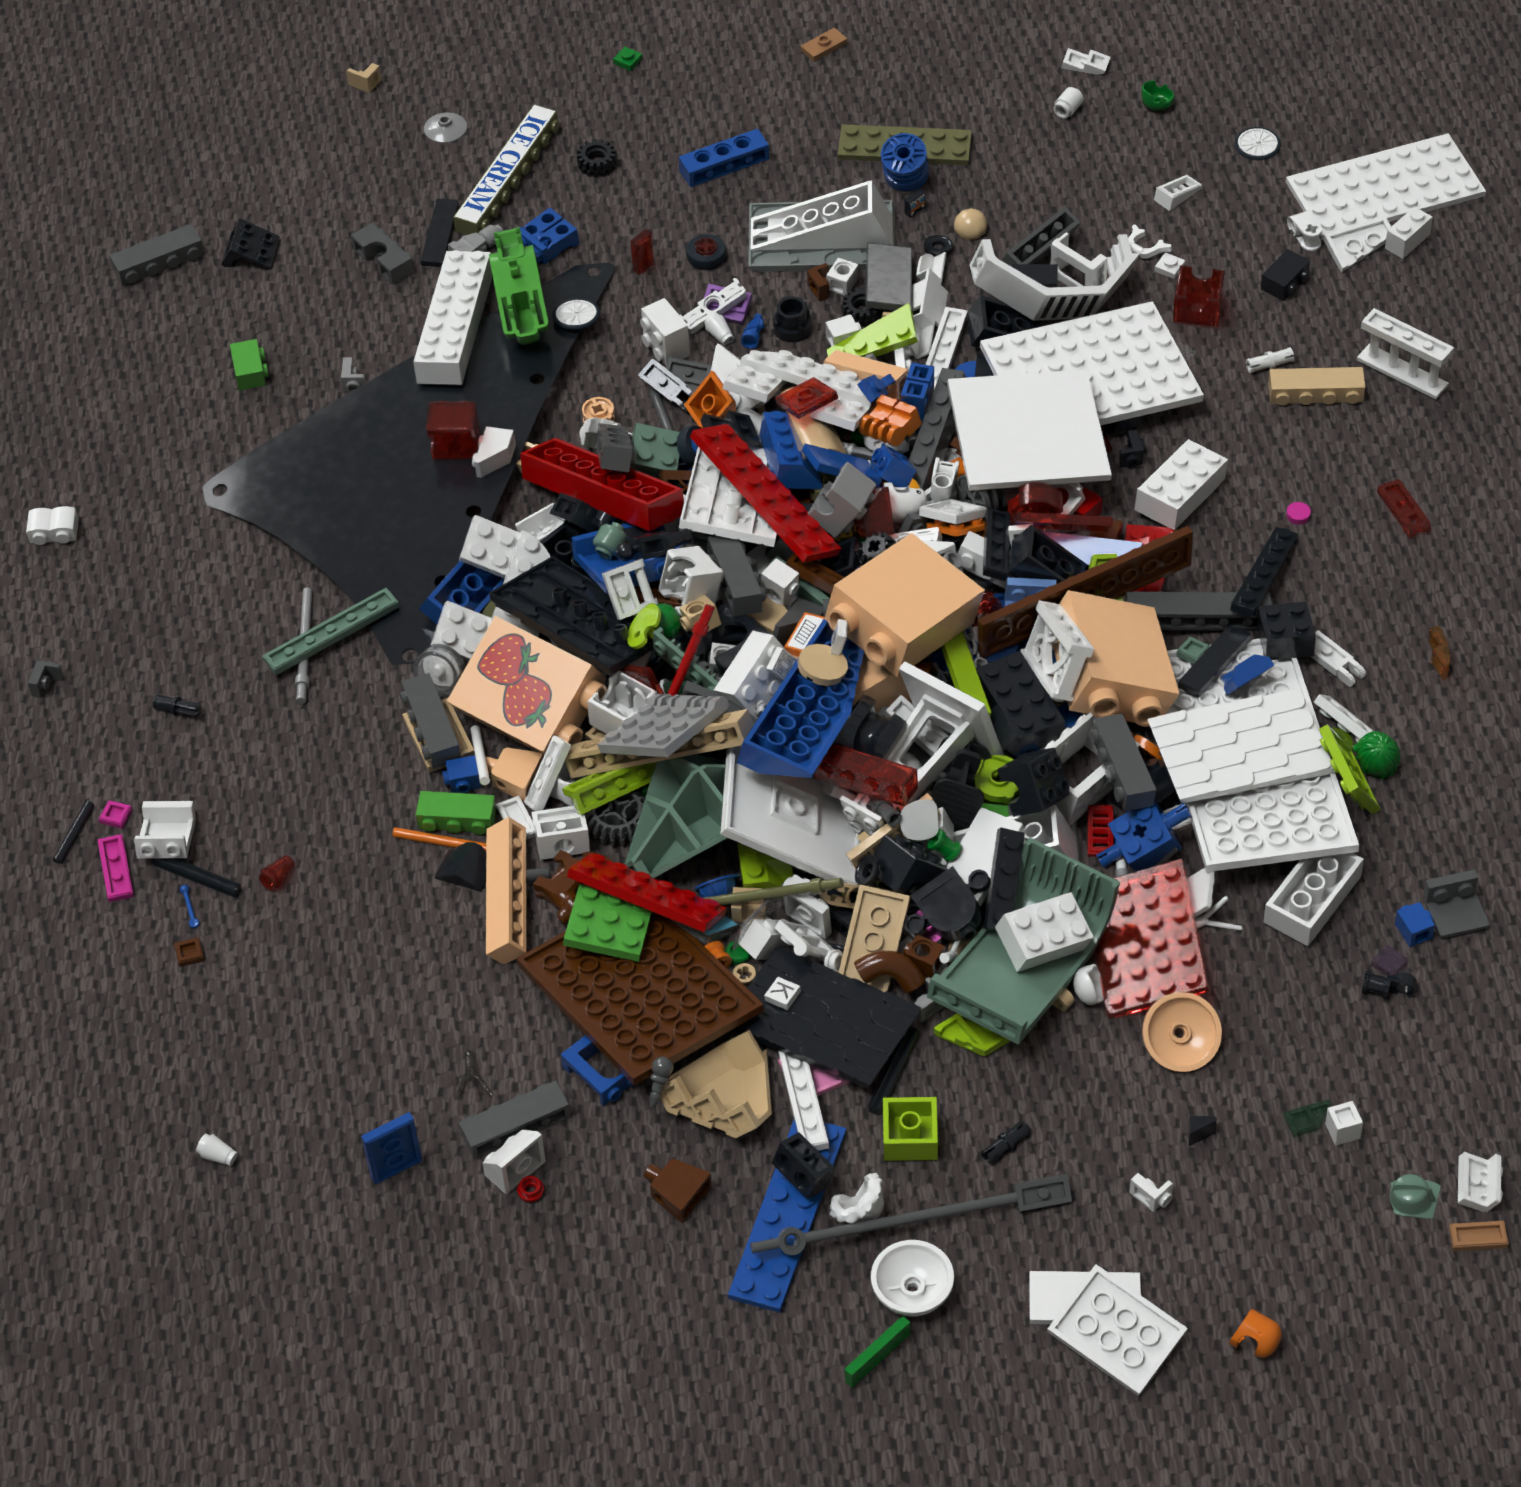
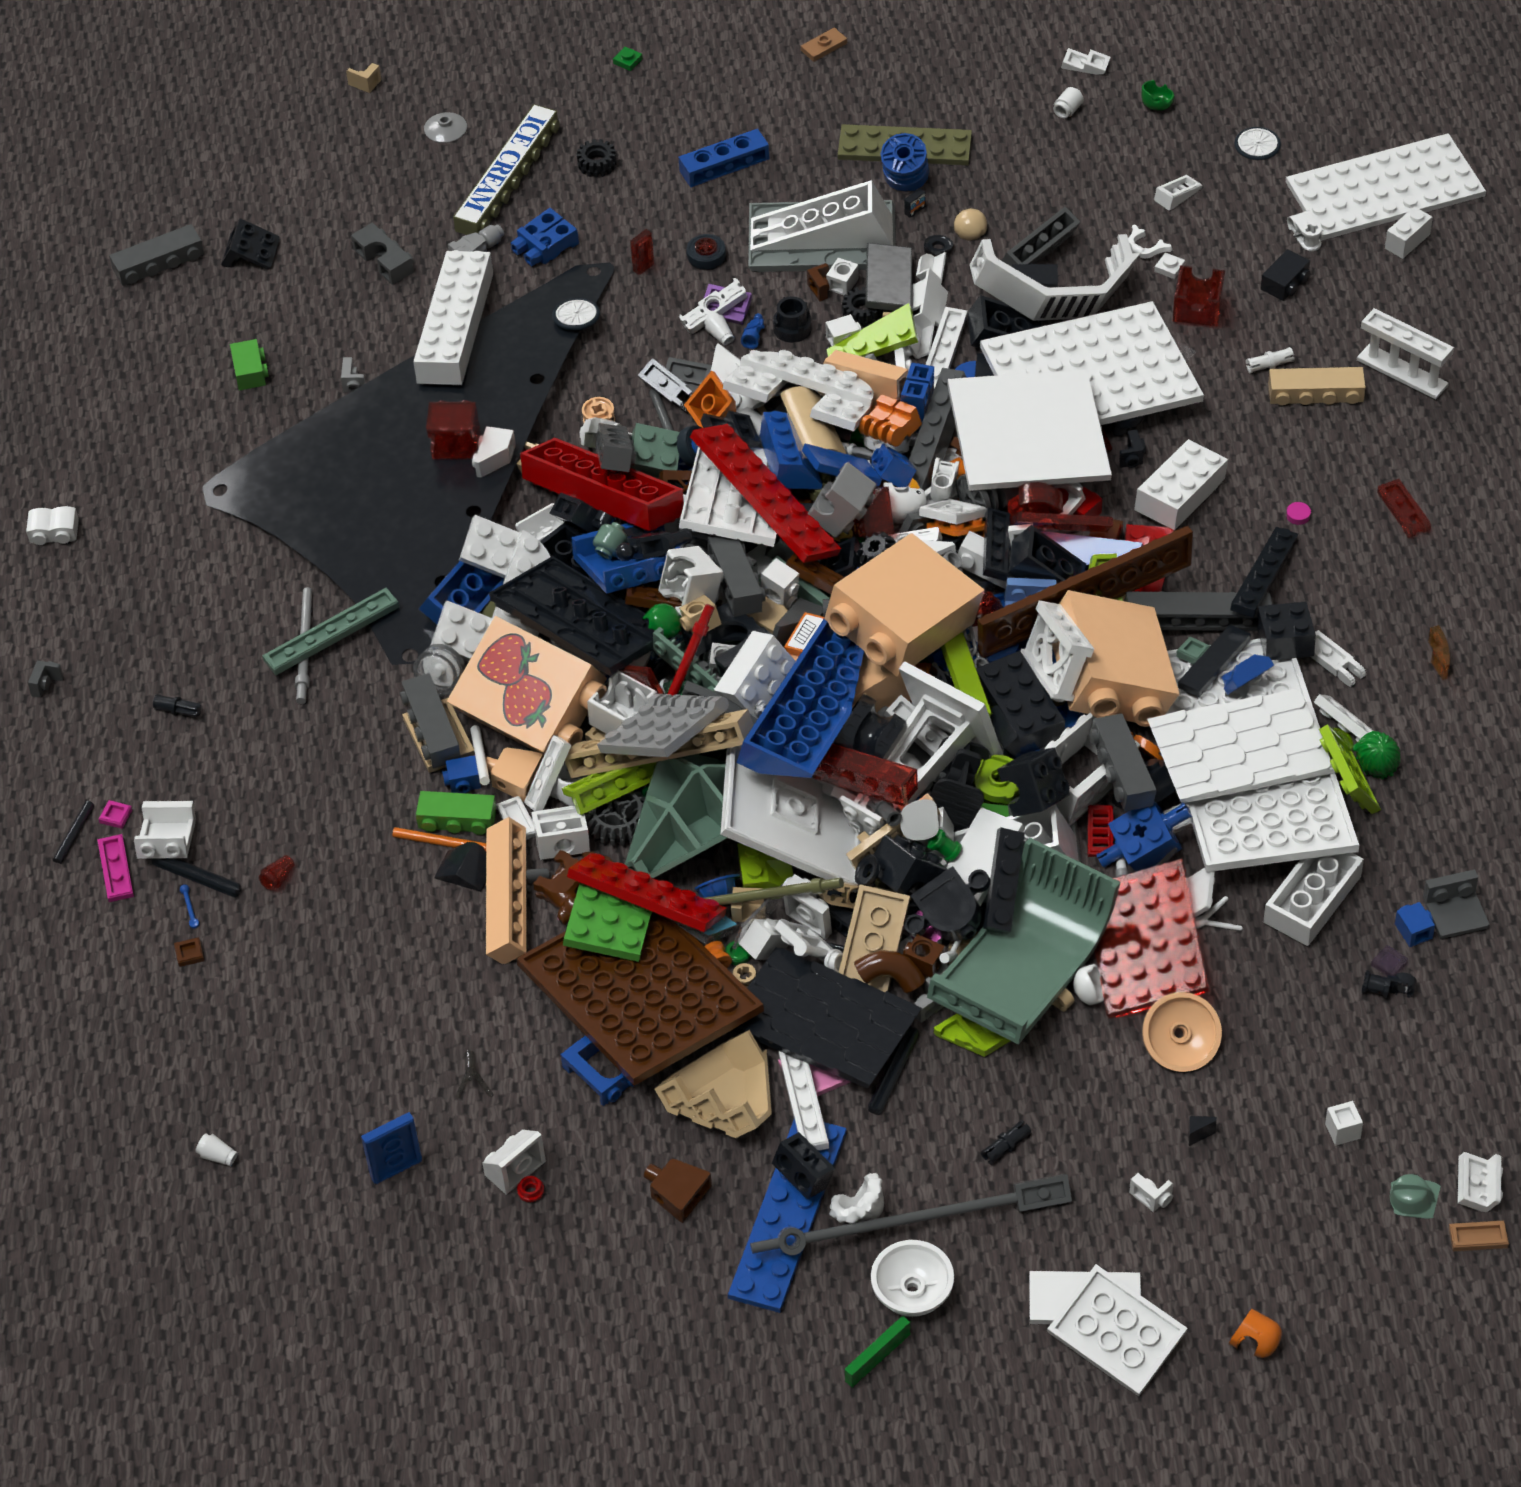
black tile [421,199,459,267] -> none
dark grey brick [459,1081,571,1159] -> none
bright green piece [489,227,549,345] -> none
white plate [601,559,658,620] -> none
lime piece [627,603,661,649] -> none
white brick [640,298,690,365] -> none
dark grey bar [650,1056,673,1107] -> none
white tile [764,977,801,1010] -> none
white tile [766,647,797,681] -> none
clear red tile [775,377,839,419] -> none
tan tile [797,644,848,686] -> none
white tile [831,619,848,655] -> none
blue plate [857,374,896,403] -> none
lime brick [883,1097,938,1161] -> none
white brick [995,892,1094,972] -> none
white panel [1050,232,1108,287] -> none
clear green tile [1283,1099,1331,1138] -> none
white wing [1323,216,1391,272] -> none

